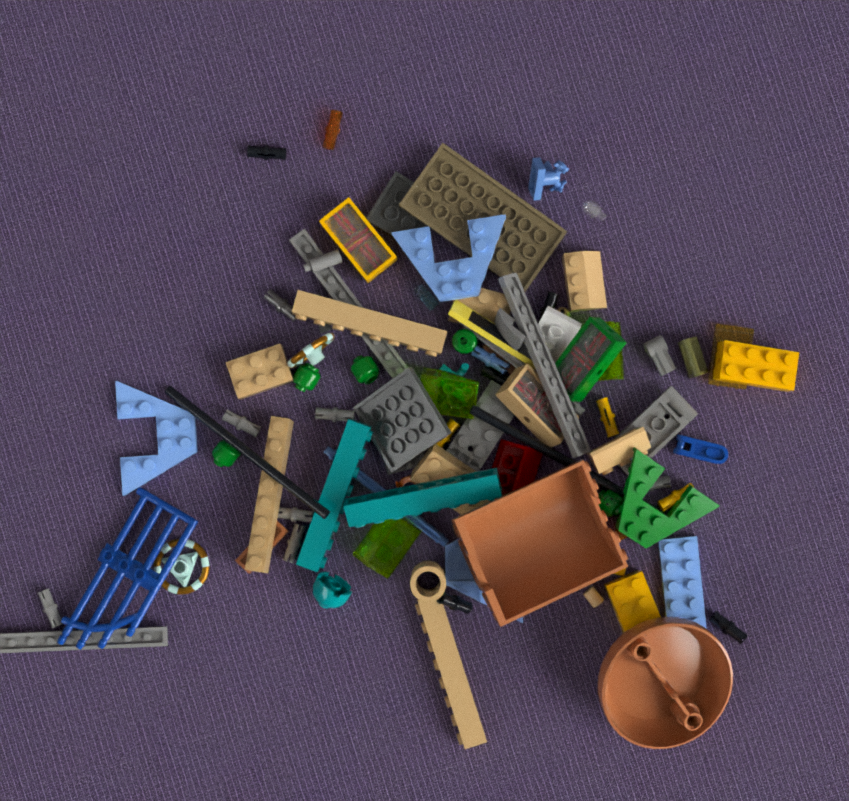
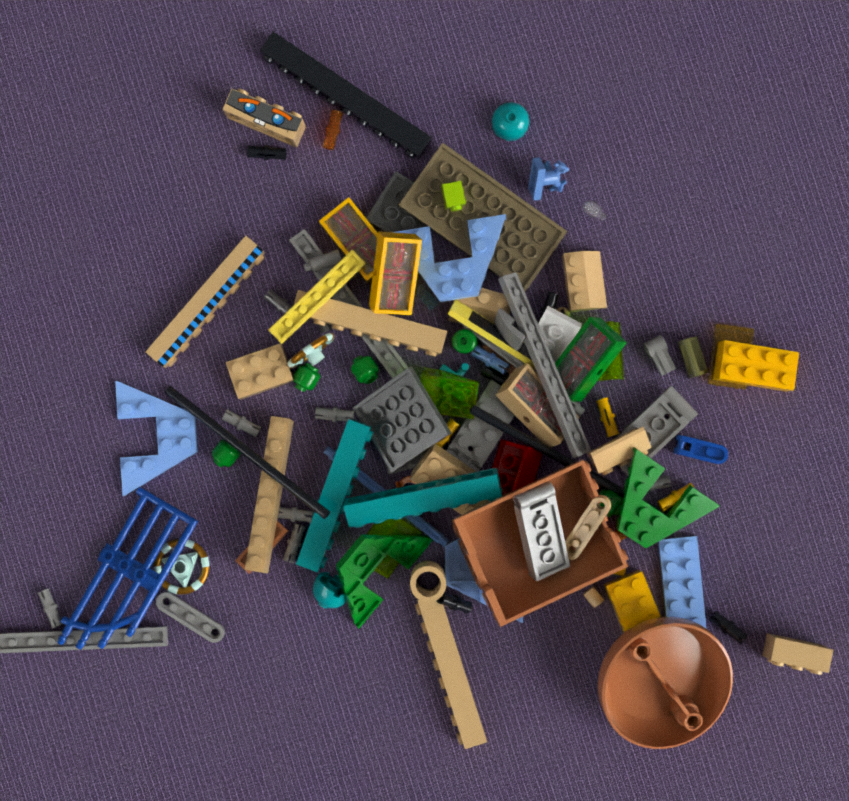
none -> tan brick [146,236,265,368]
none -> light grey plate [156,592,225,643]
none -> brick [222,88,306,148]
none -> black brick [260,32,432,160]
none -> light yellow tile [268,249,366,344]
none -> green wing [336,534,433,629]
none -> brick [369,231,422,315]
none -> lime brick [441,181,466,212]
none -> teal cylinder [491,102,530,141]
none -> light grey hinge [513,481,570,581]
none -> tan plate [565,495,611,560]
none -> tan brick [762,633,833,675]

